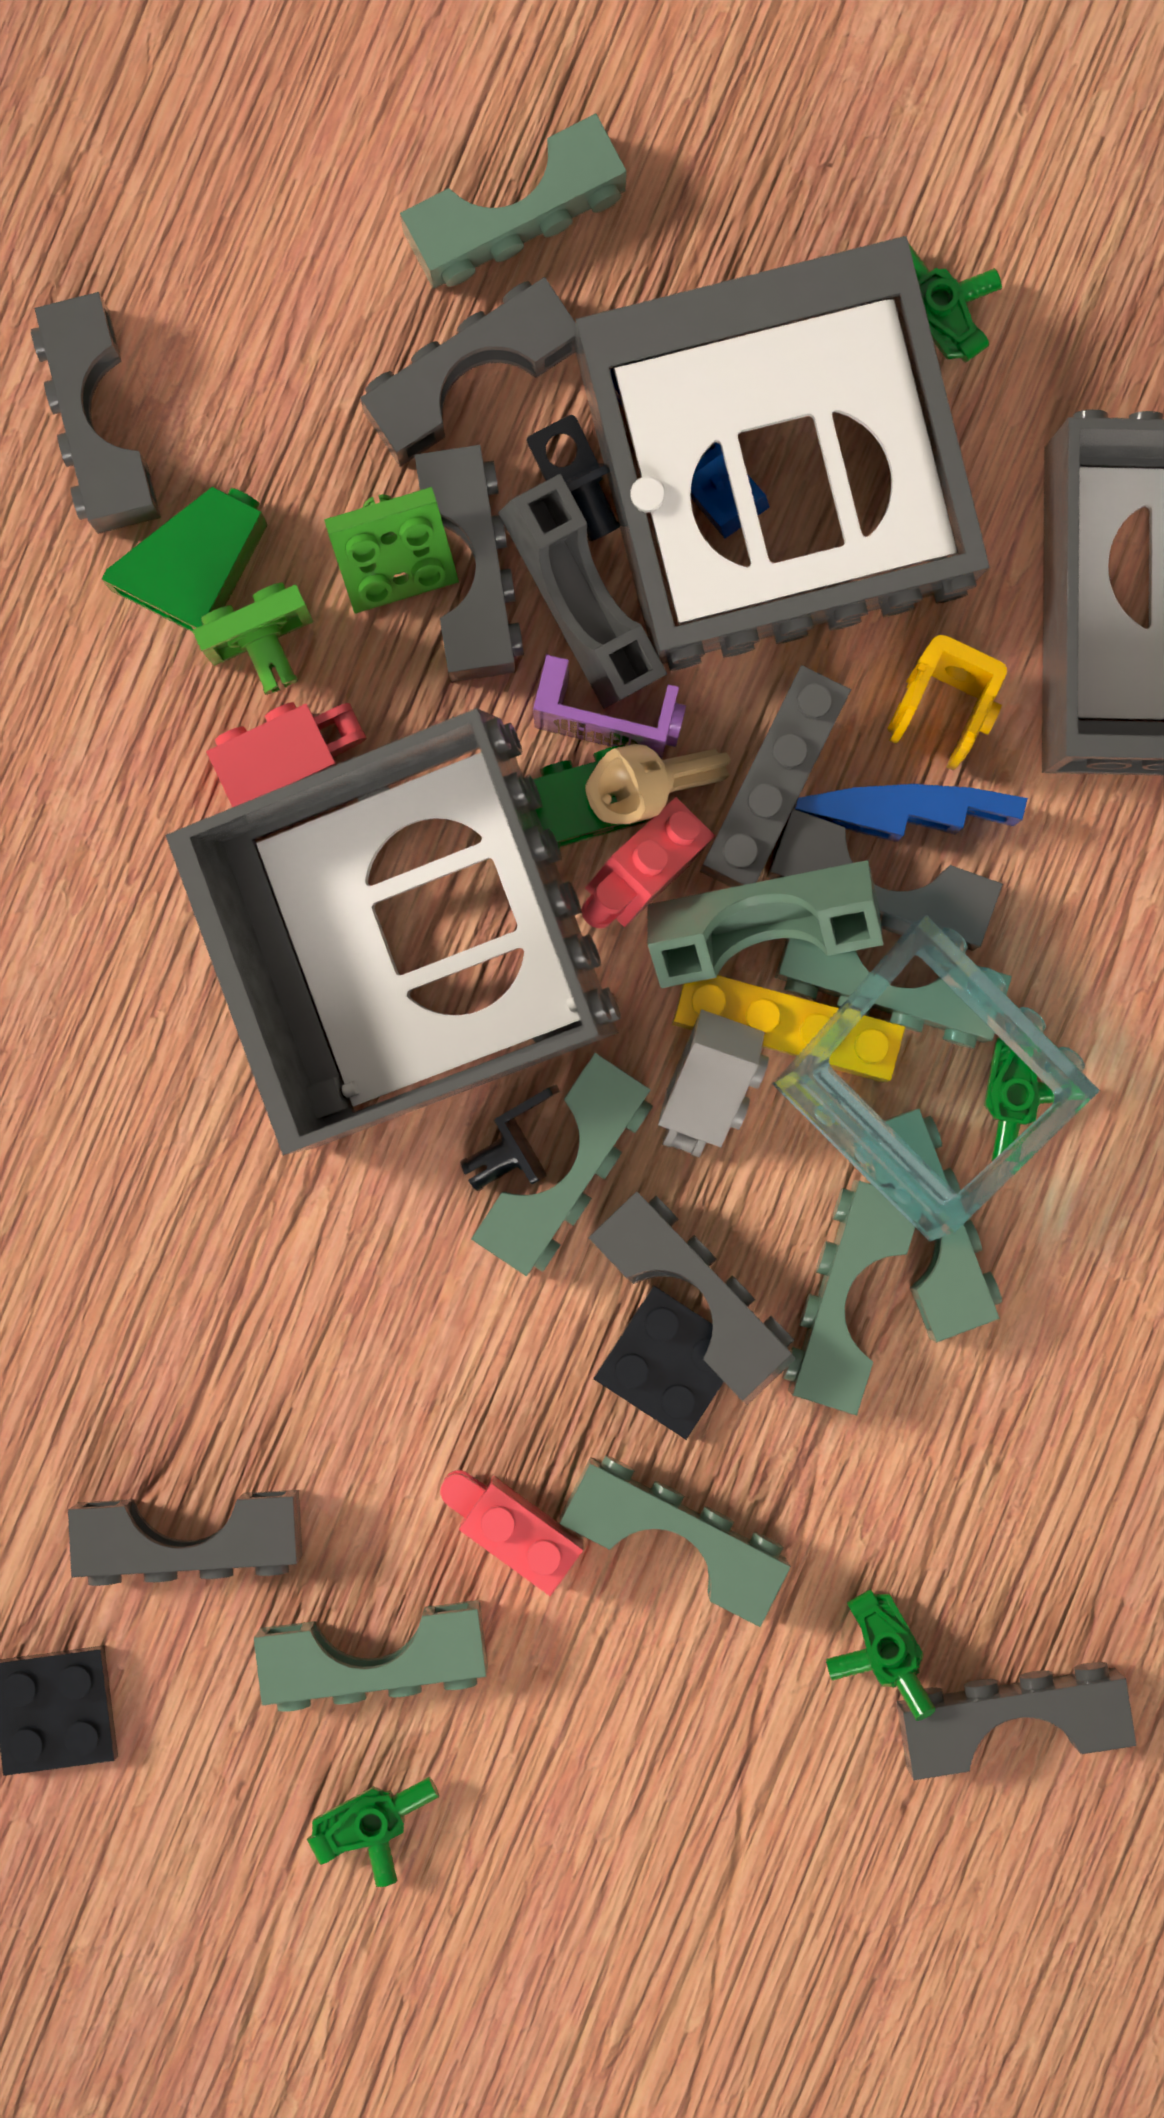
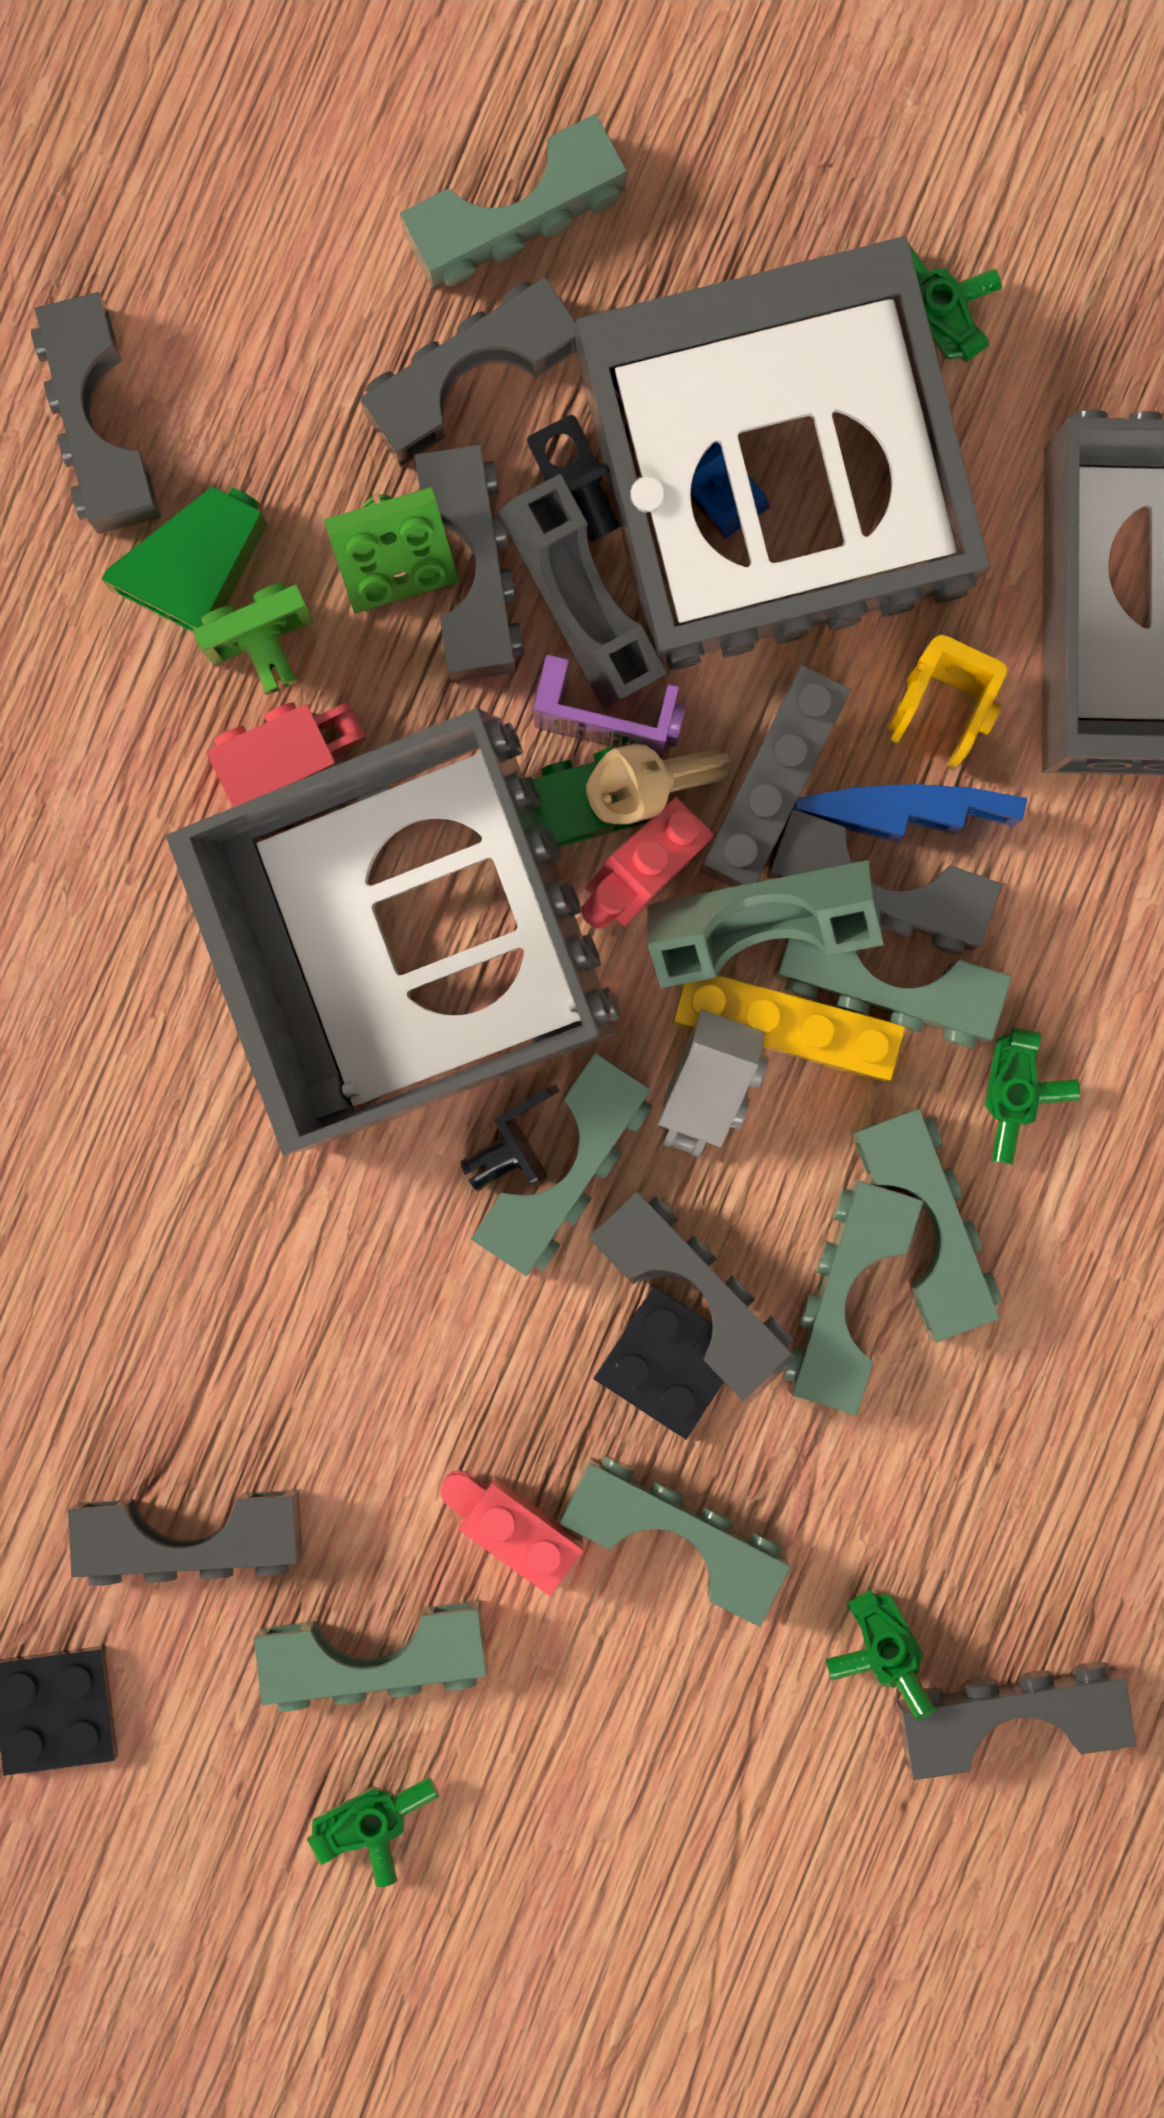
clear light blue windscreen [772,915,1100,1241] -> none

